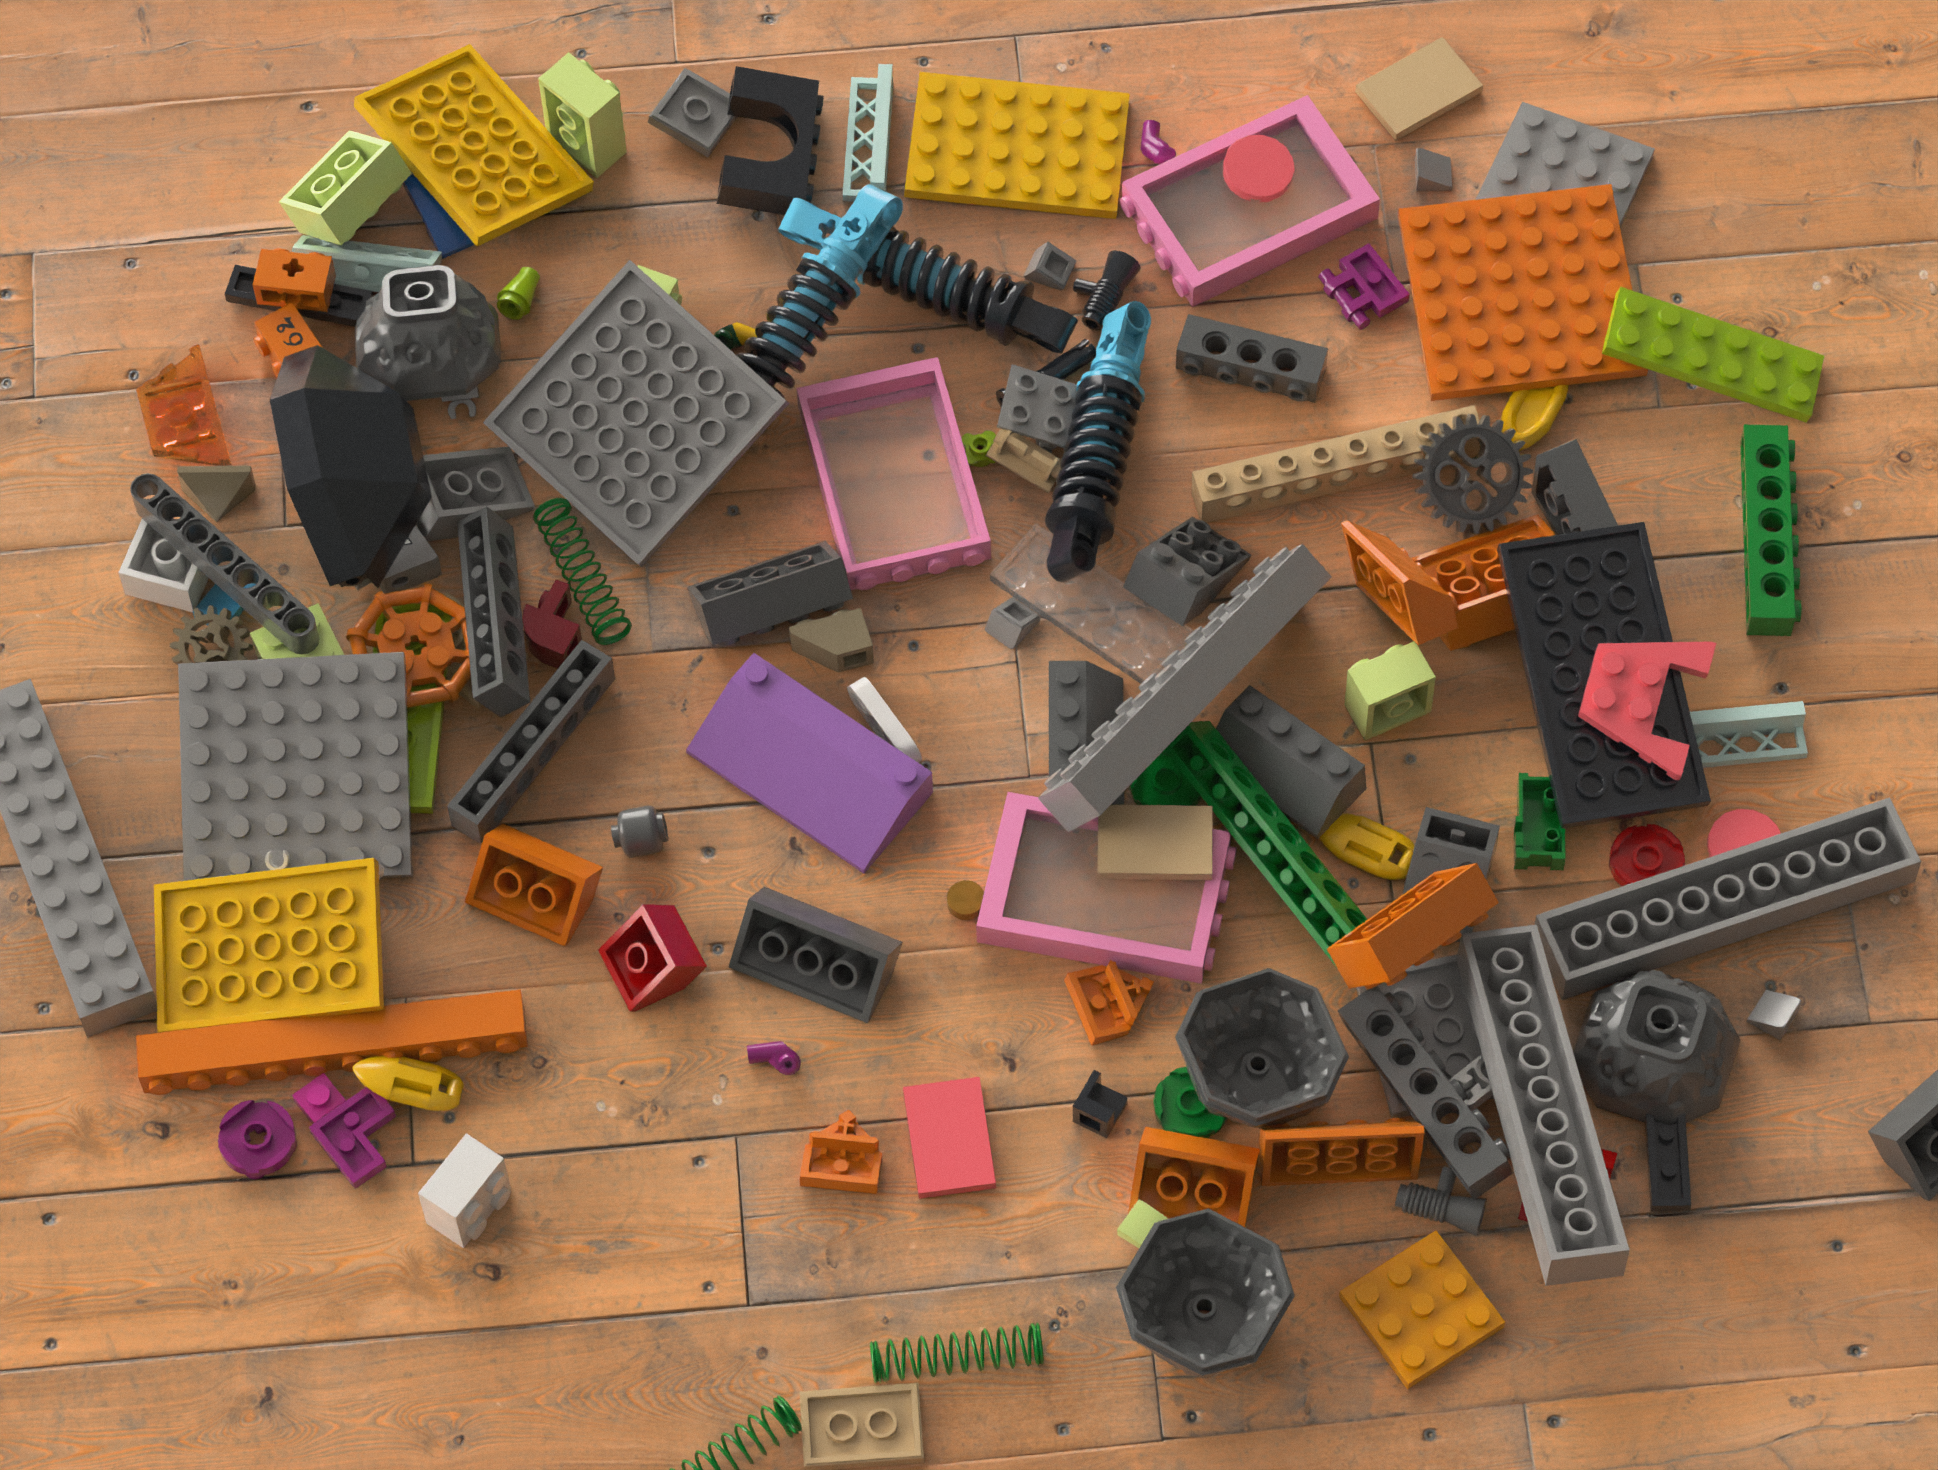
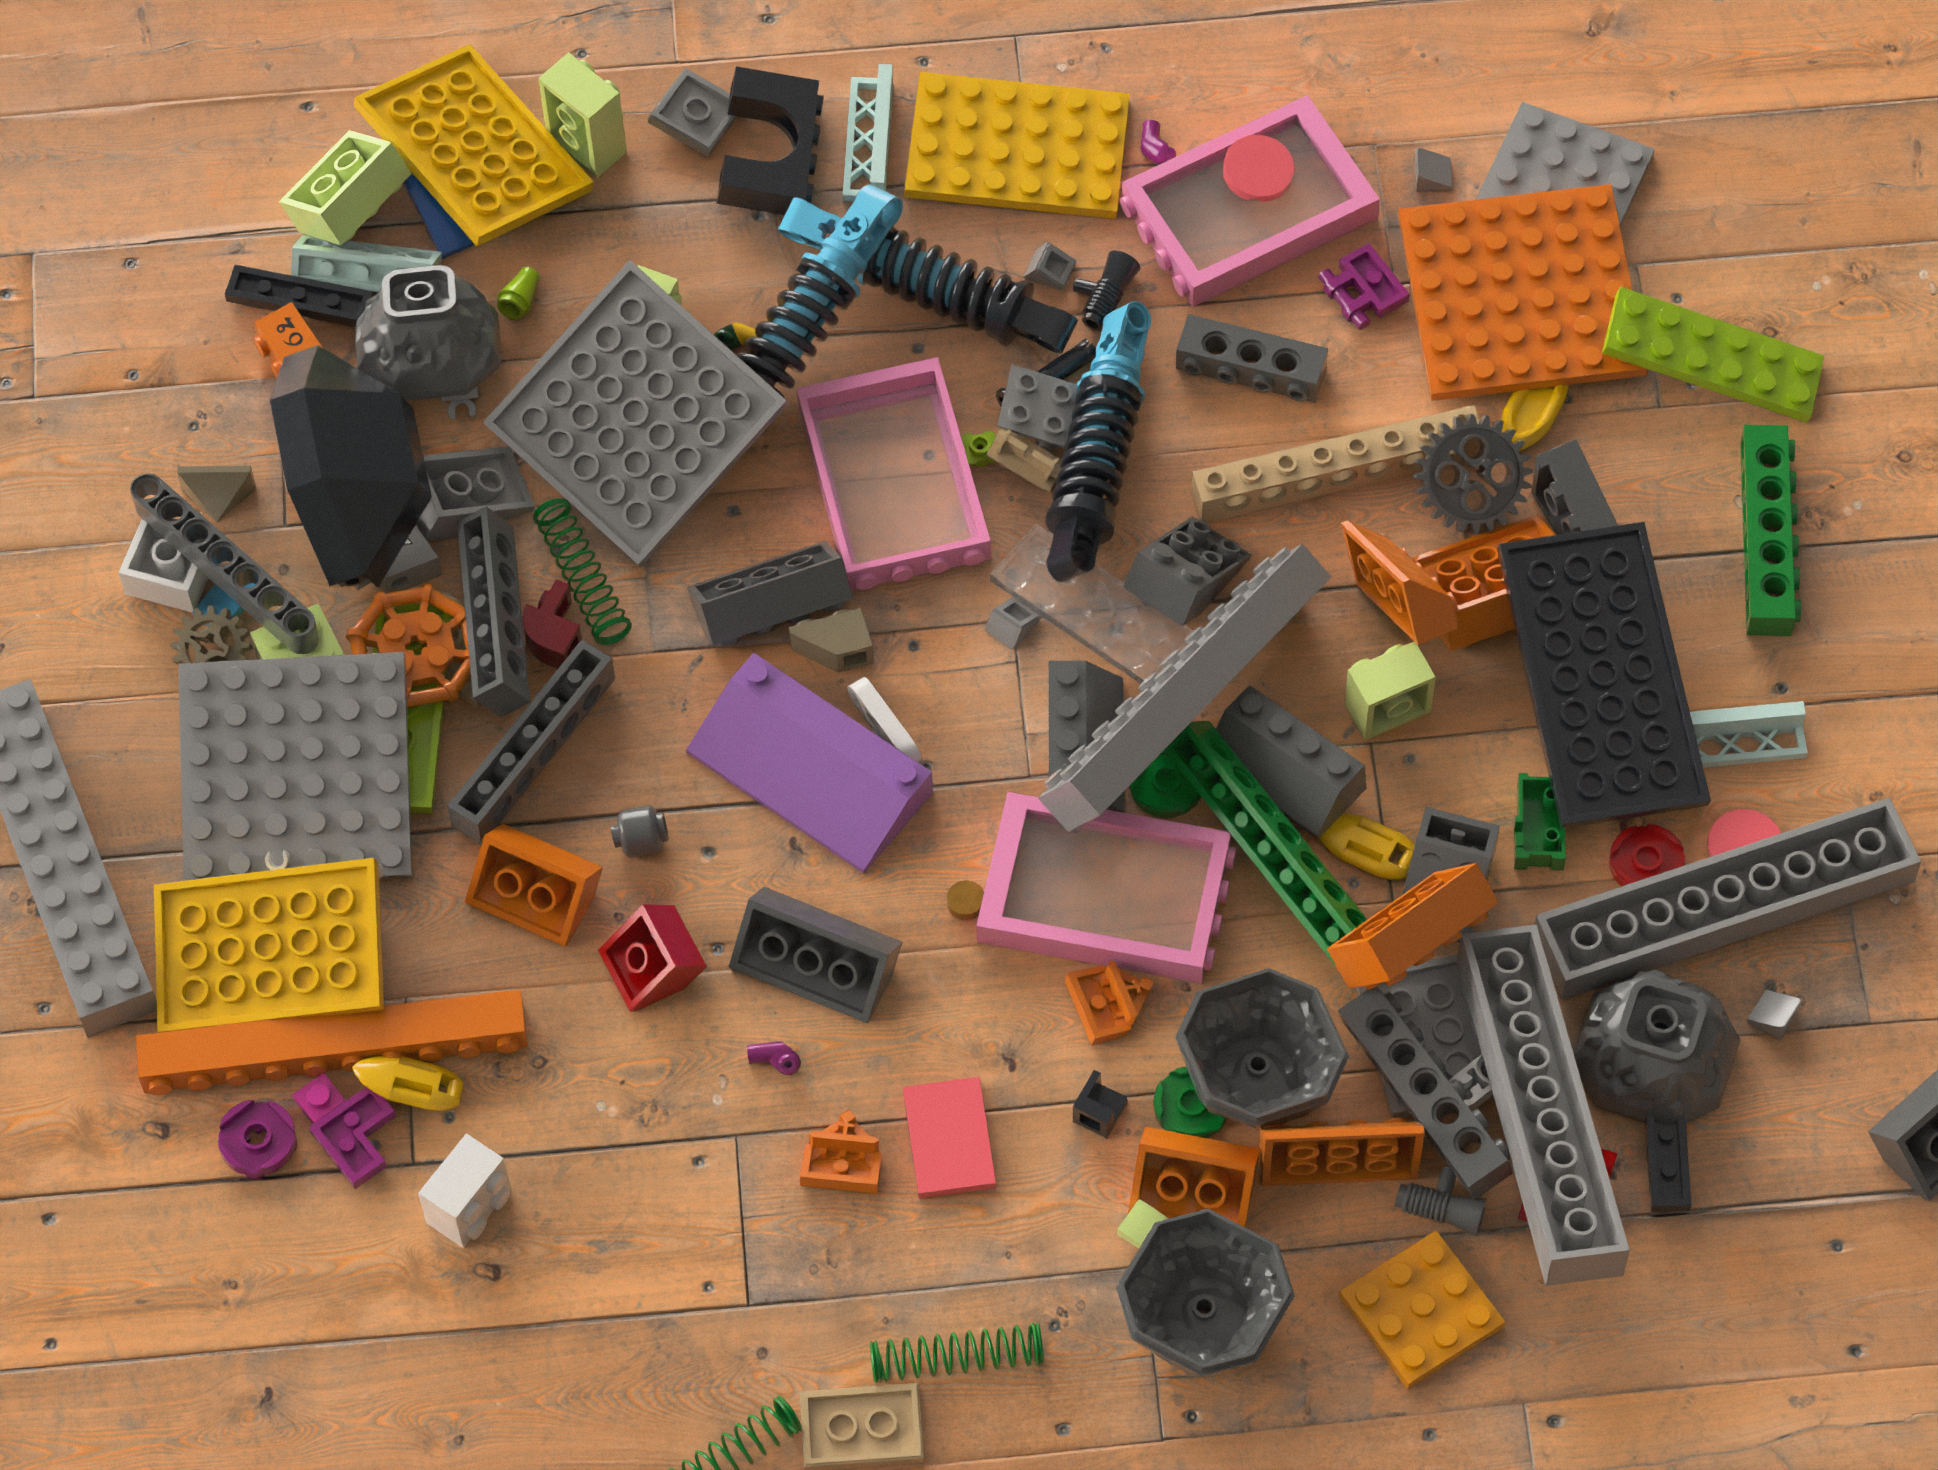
clear orange wing [136,344,232,466] -> none
orange brick [253,248,336,312] -> none
tan tile [1097,805,1212,880] -> none
tan tile [1355,37,1483,141] -> none
coral wing [1578,642,1716,781] -> none

